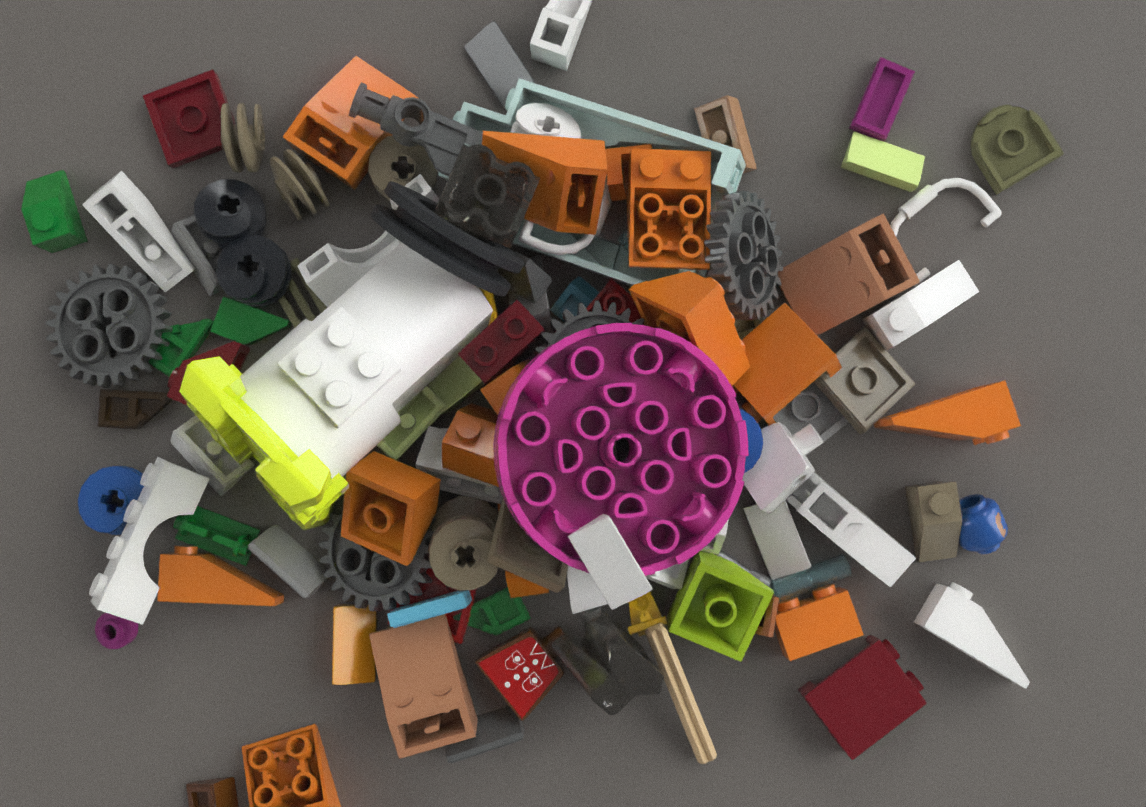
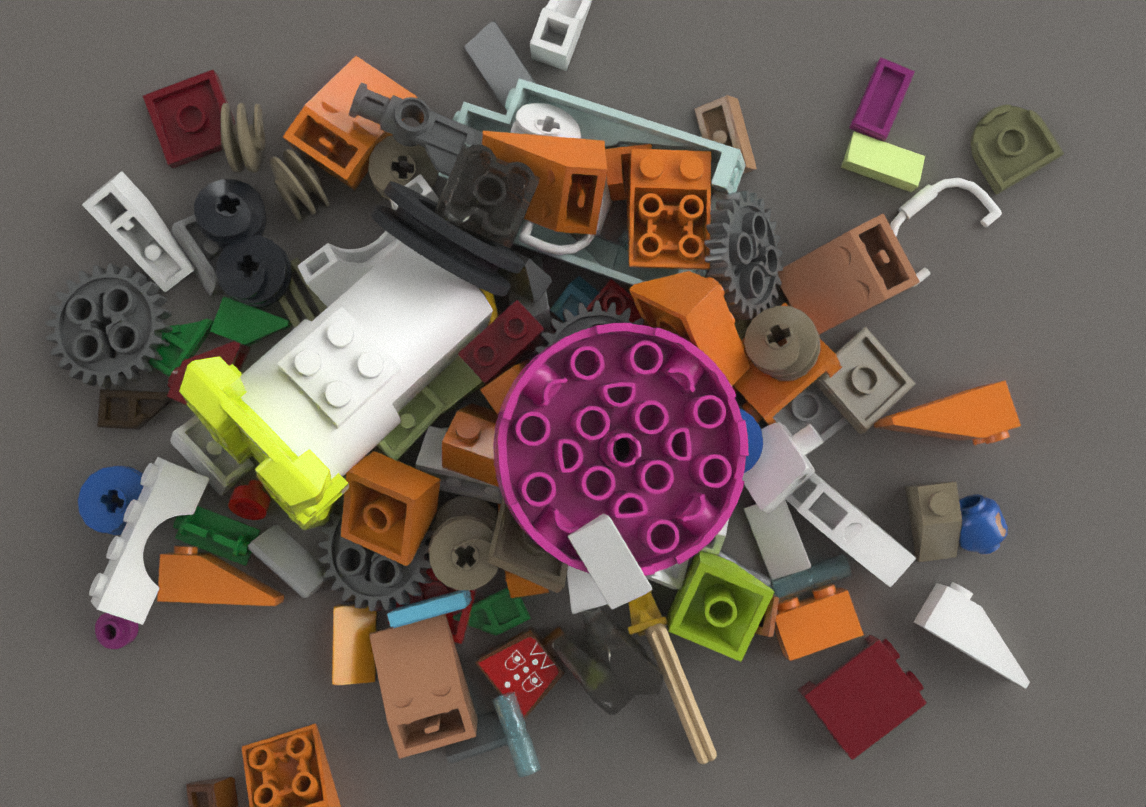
green slope [21,170,88,253] -> none
white slope [862,260,979,350] -> none
none -> red tile [228,480,271,520]
none -> clear light blue piece [493,691,541,777]
none -> dark tan piece [744,306,821,381]

